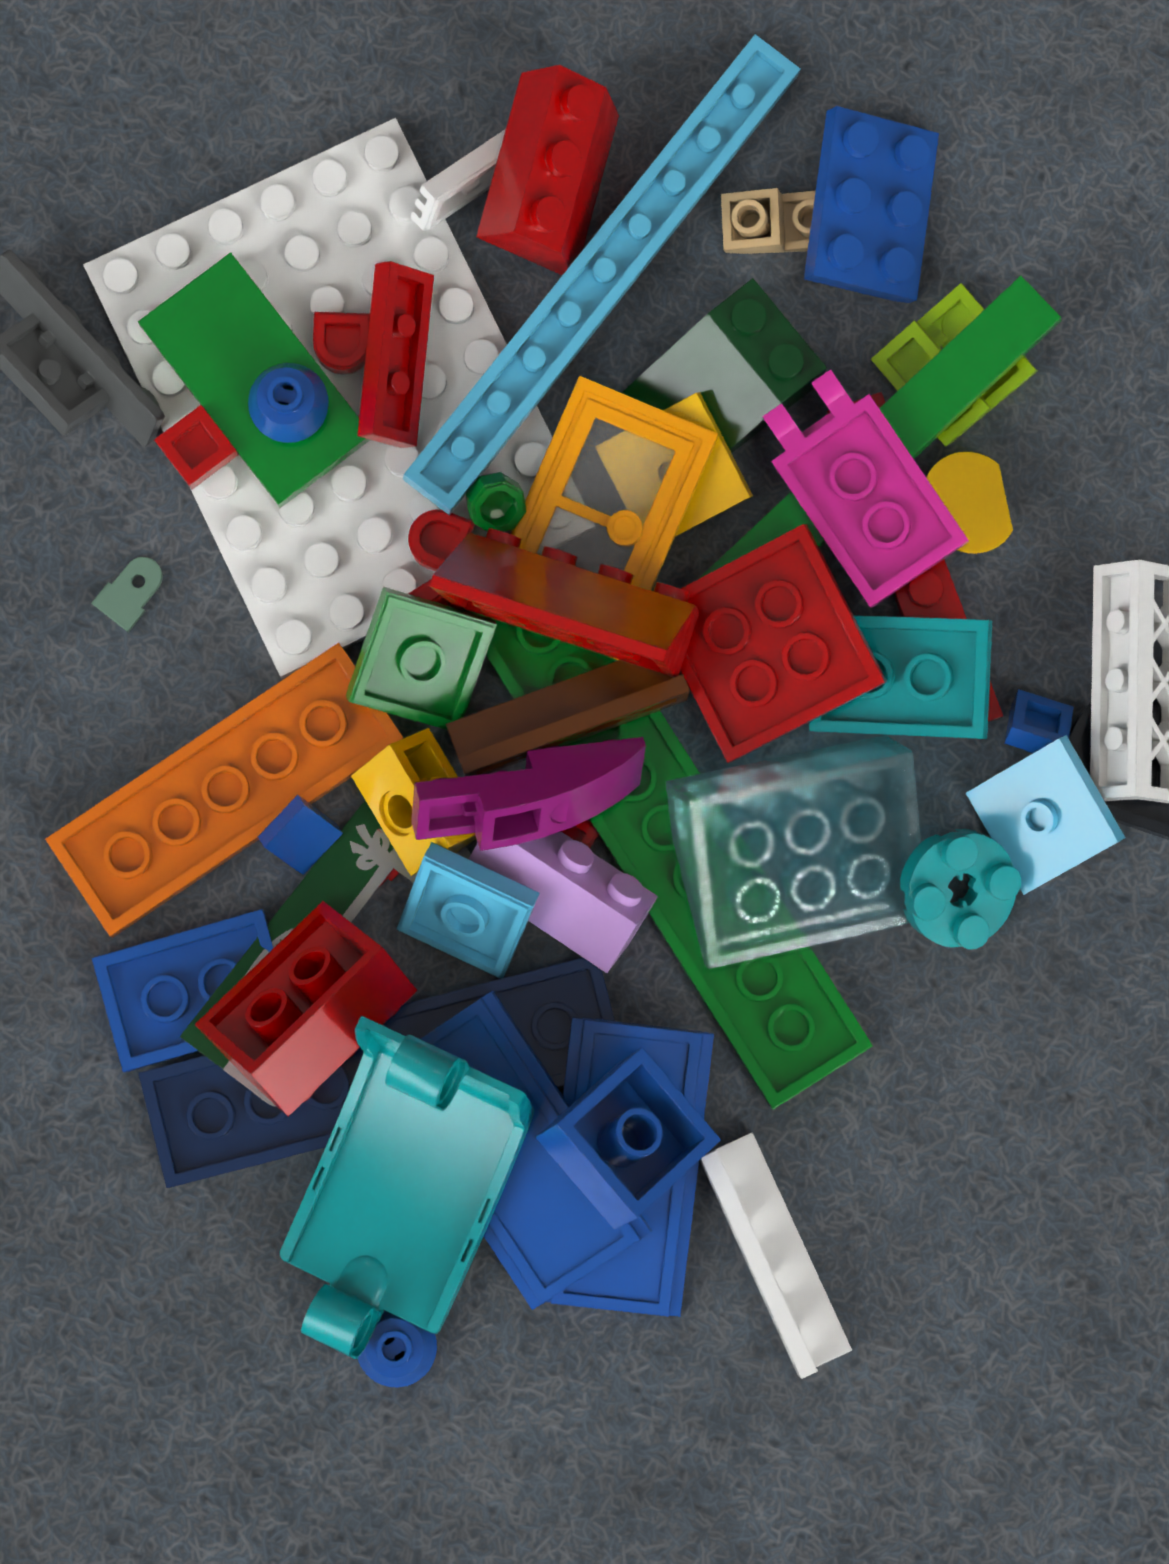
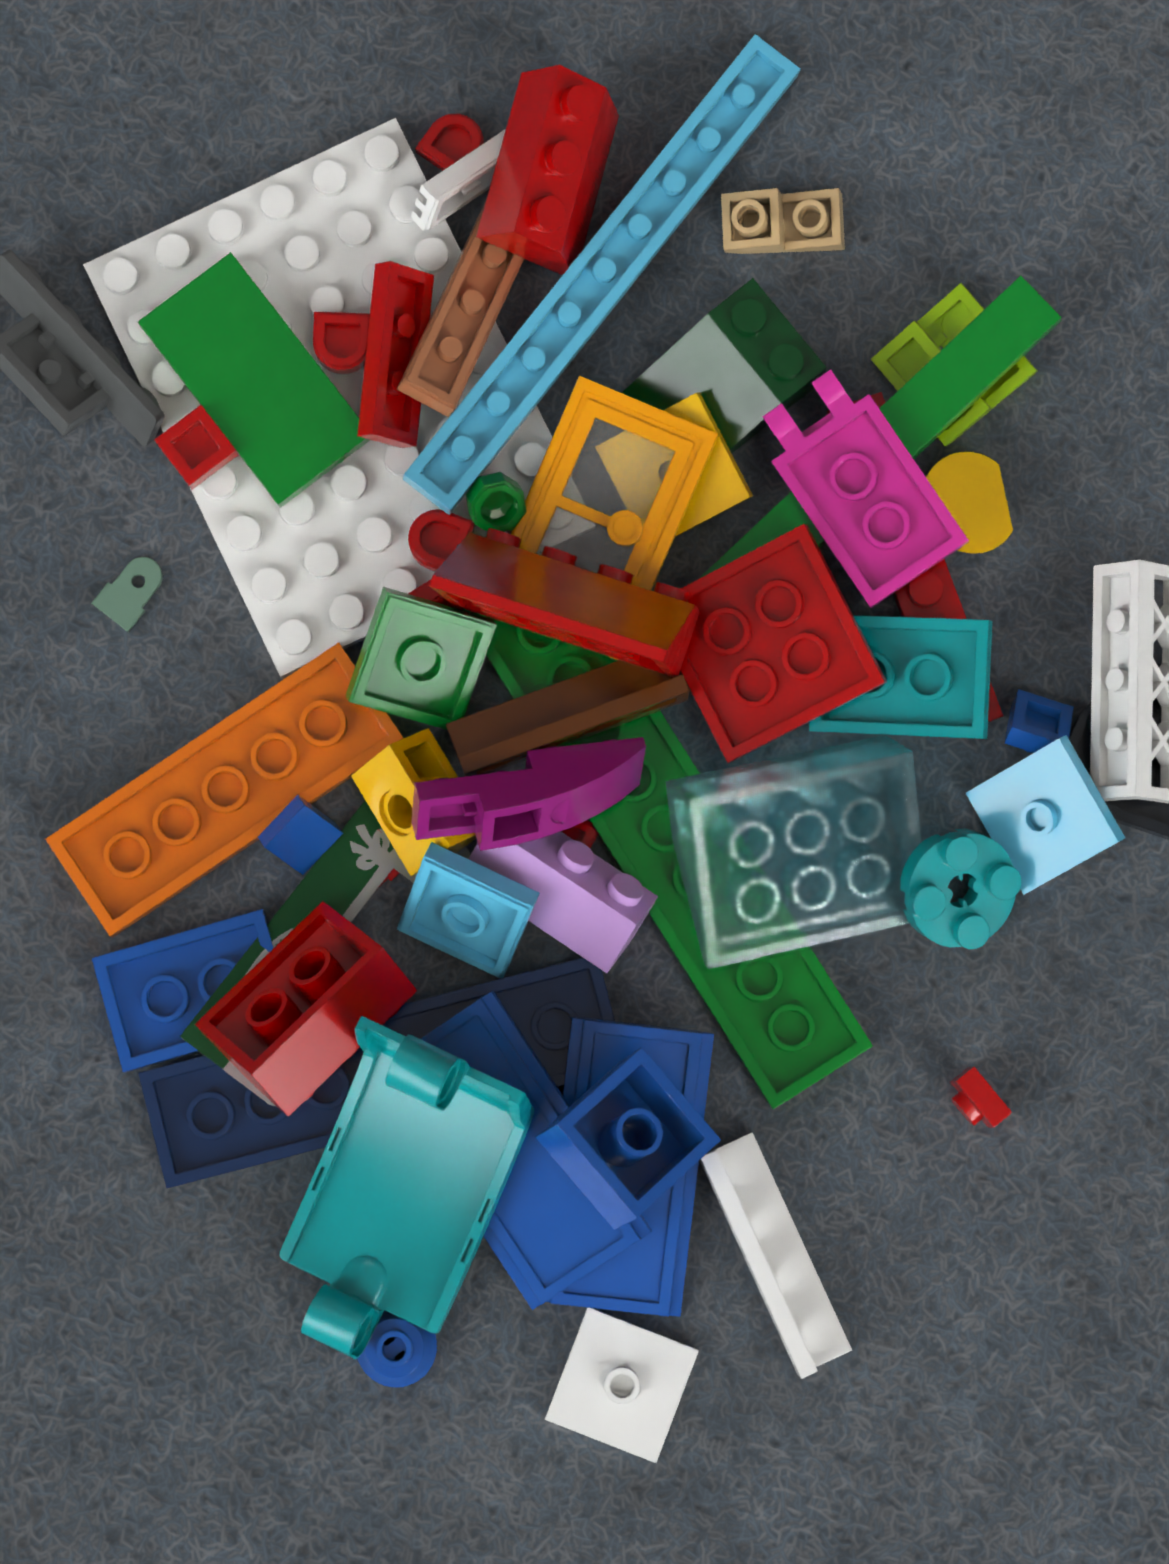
blue cone [248,363,329,443] -> none
blue plate [804,106,939,303] -> none
none -> nougat tile [396,202,524,417]
none -> red tile [415,114,484,171]
none -> white plate [545,1308,699,1463]
none -> red plate [950,1066,1012,1128]

